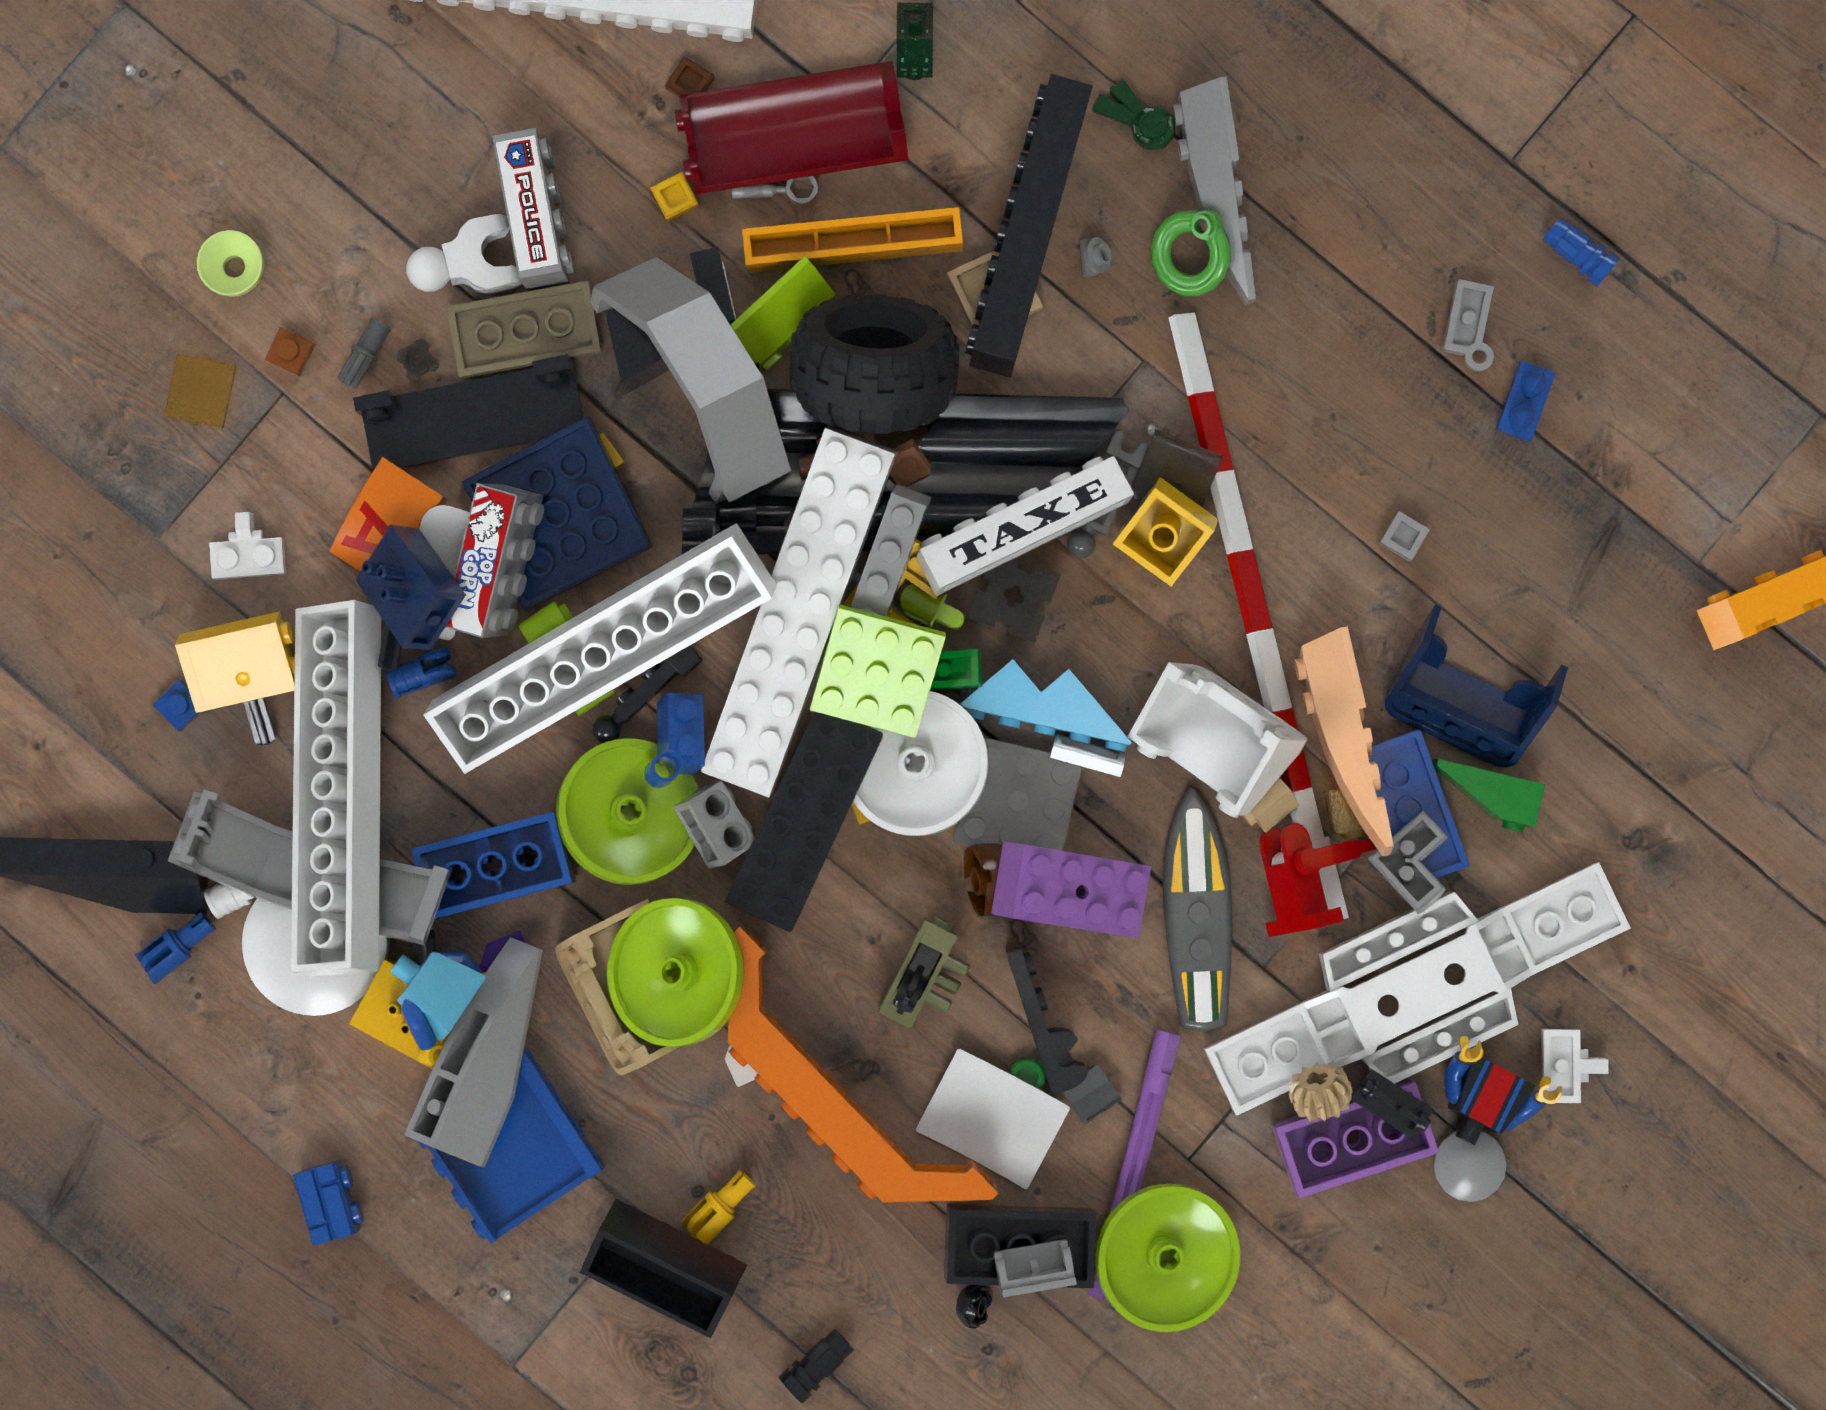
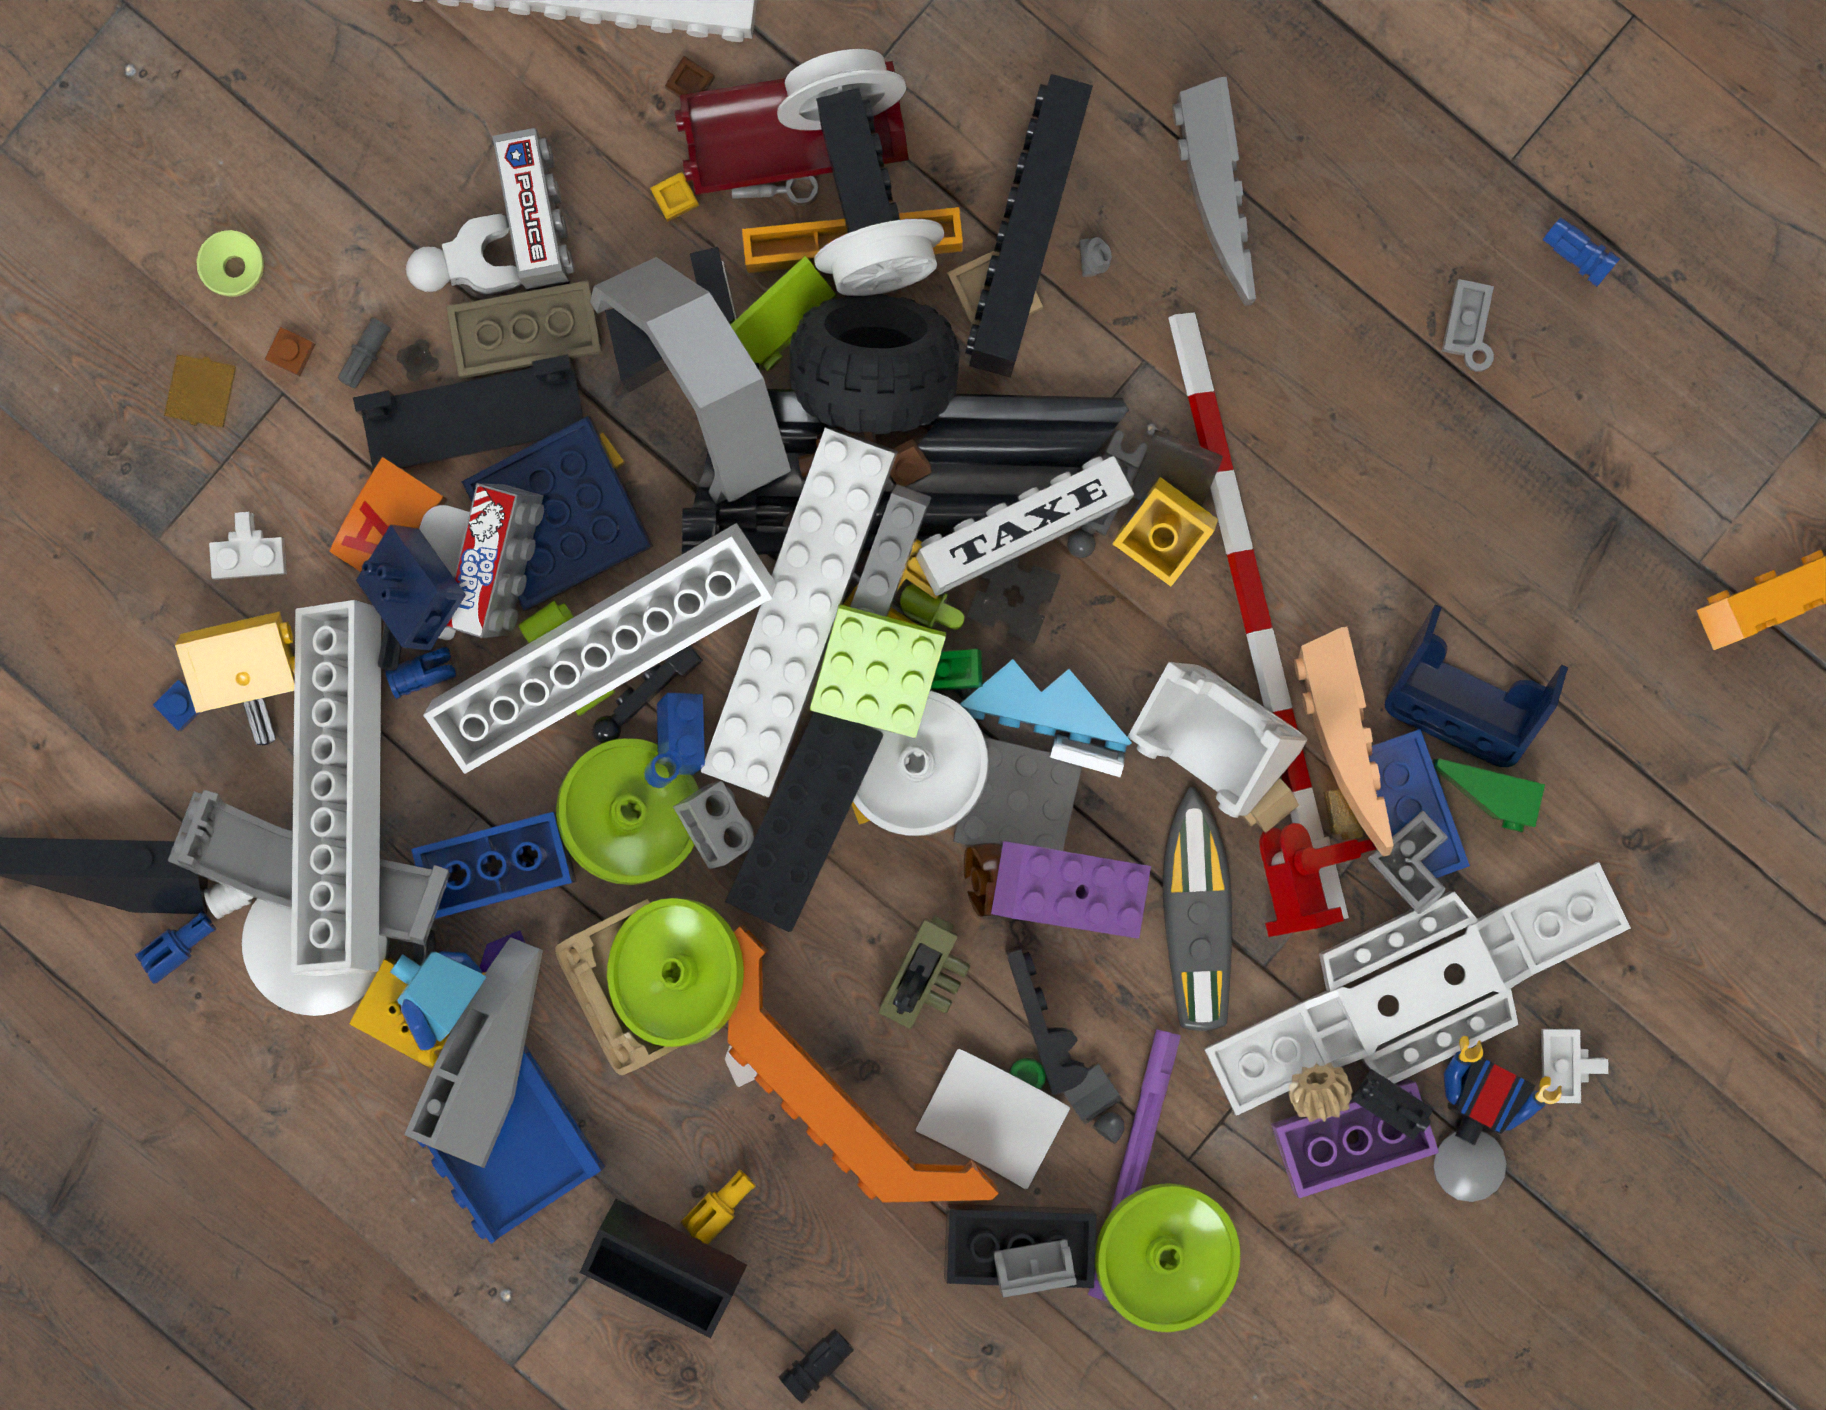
blue brick [293,1159,364,1246] -> none
clear green slope [897,3,933,80] -> none
black plate [956,1285,992,1329] -> none
dark green piece [1092,79,1176,150] -> none
bright green piece [1151,209,1231,296] -> none
light grey plate [1379,511,1430,562] -> none
blue tile [1495,361,1556,442] -> none
none -> white brick [777,49,944,296]
none -> dark grey hinge [1092,1112,1125,1144]

